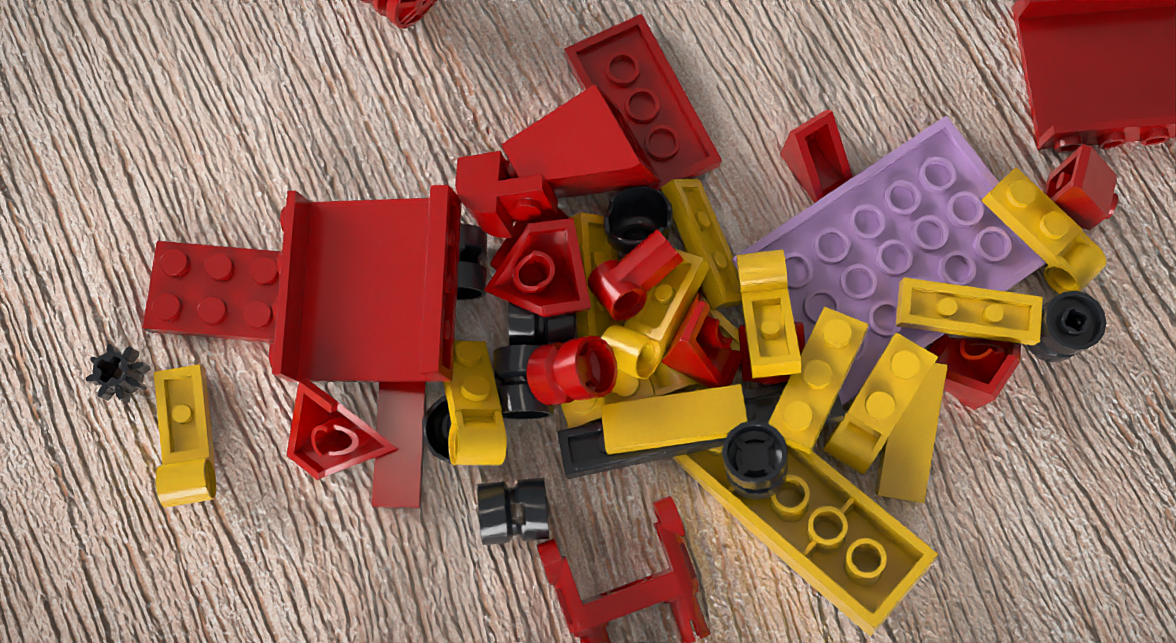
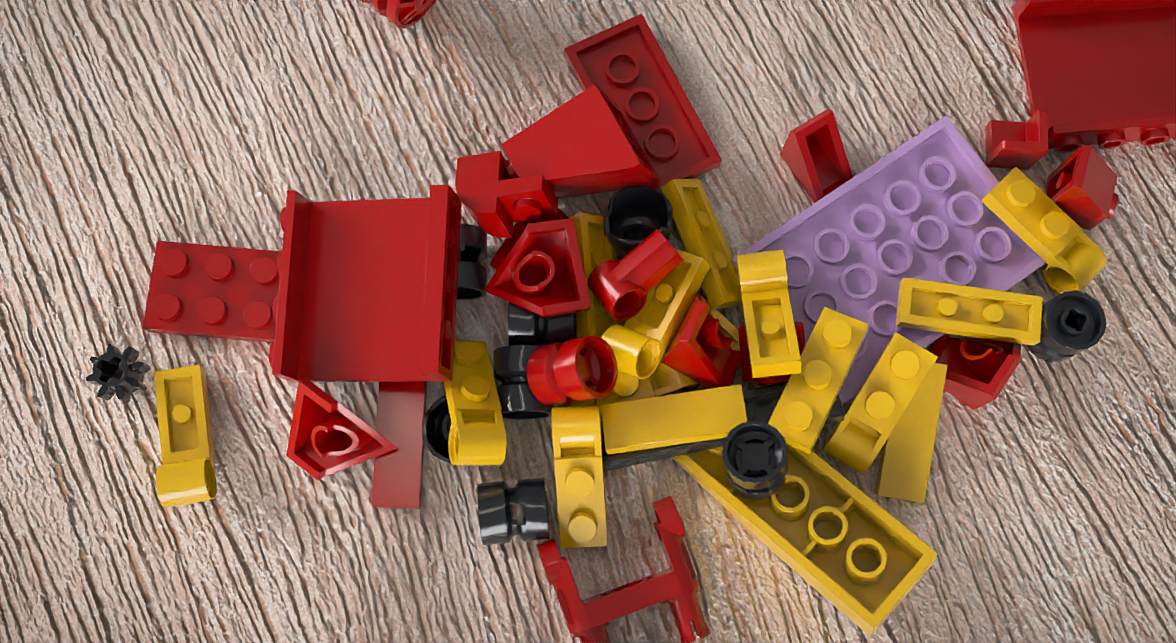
none -> yellow plate [552,405,608,549]
none -> red panel [986,110,1048,170]

